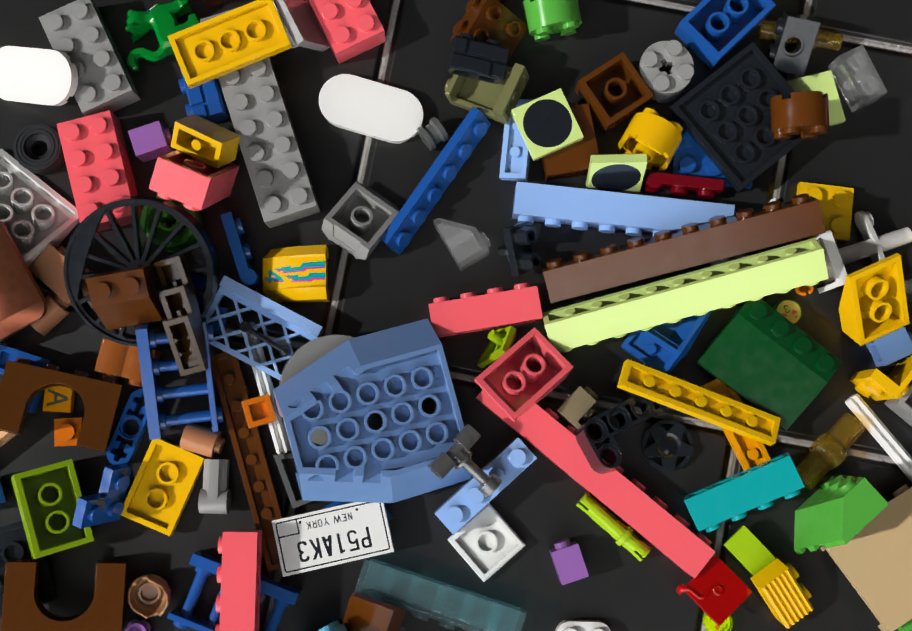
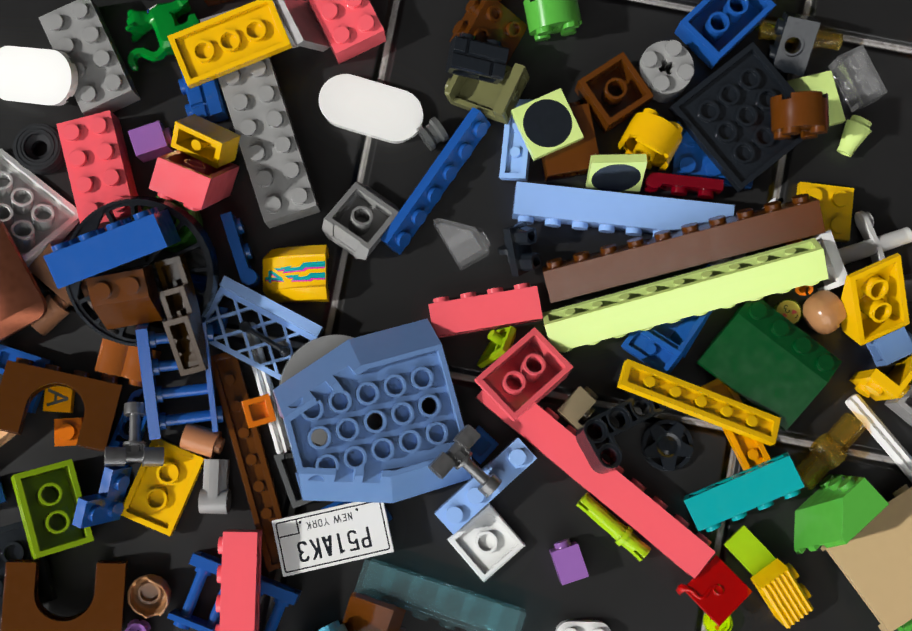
none -> blue brick [43,207,181,289]
none -> flat silver bar [104,402,164,466]
none -> blue tile [470,426,499,465]
none -> medium nougat hair [802,290,846,334]
none -> yellowish green cone [837,115,872,157]

